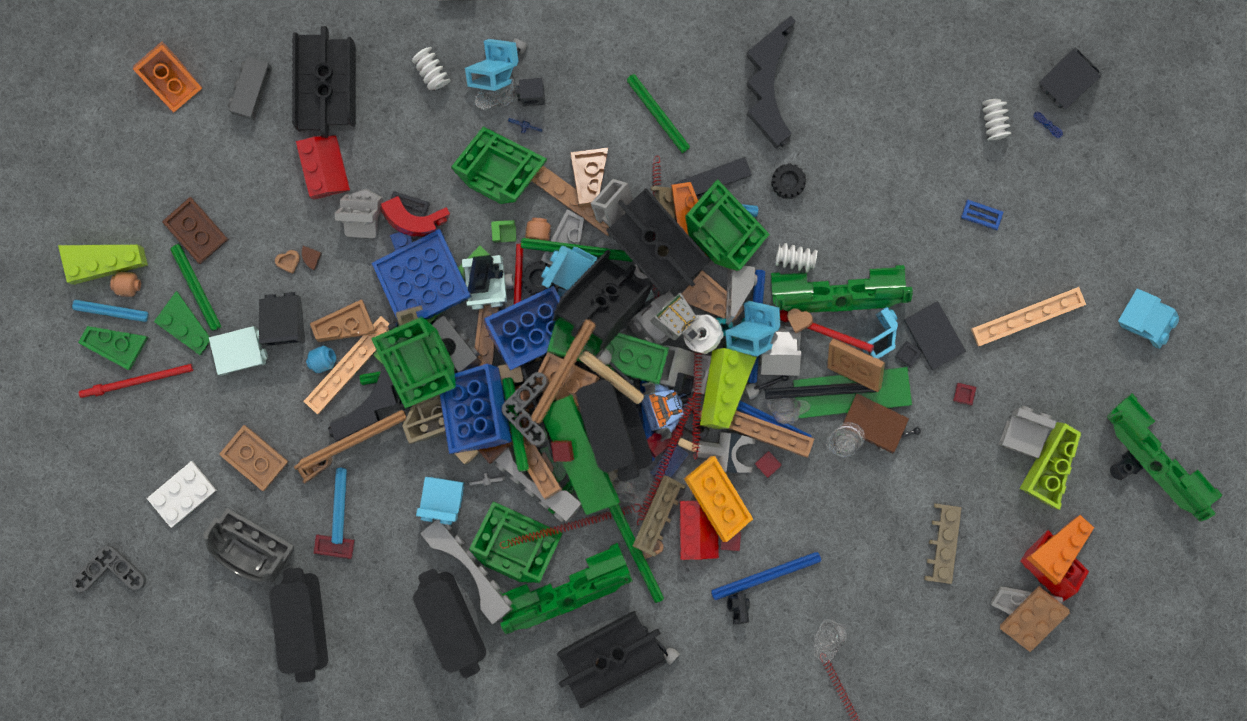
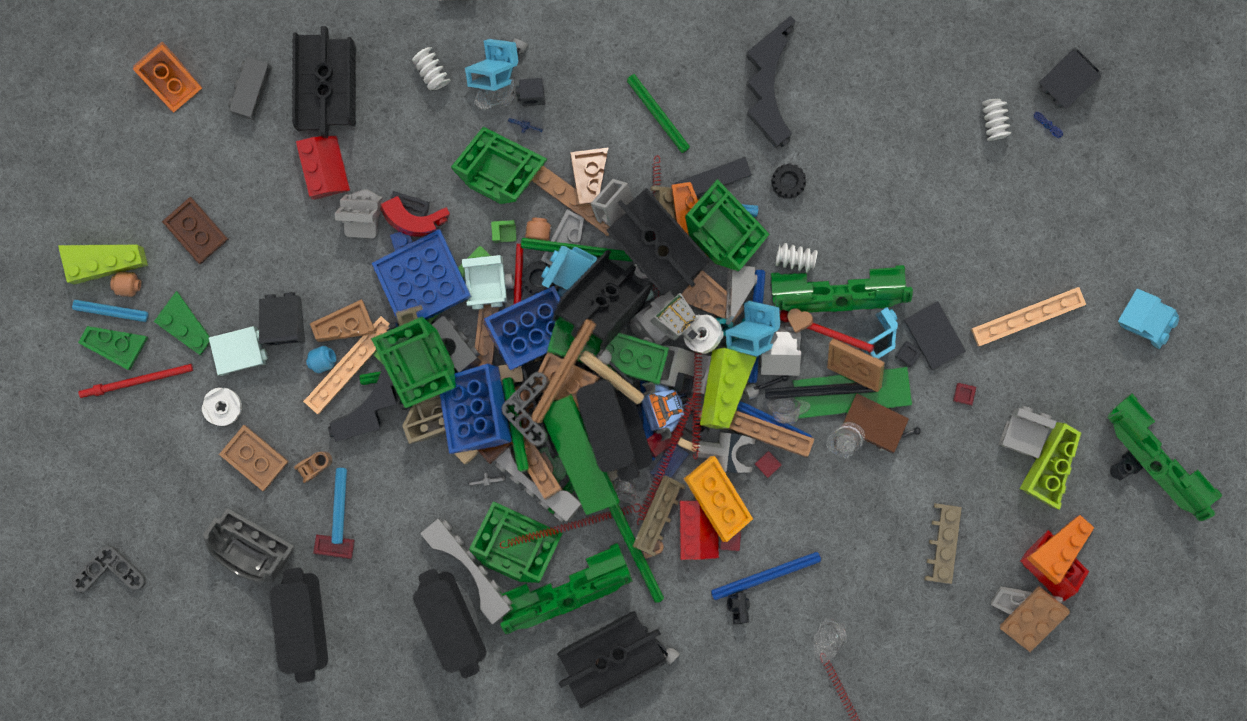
white plate [147,461,217,528] -> none
green axle [170,244,221,331] -> none
medium nougat tile [275,250,300,274] -> none
medium nougat axle [300,410,406,470] -> none
reddish brown tile [302,246,322,270] -> none
medium azure piece [416,477,465,525] -> none
black plate [467,255,504,294] -> none
dark red tile [551,441,574,462] -> none
blue tile [961,200,1004,230] -> none
none -> white plate [202,388,242,426]

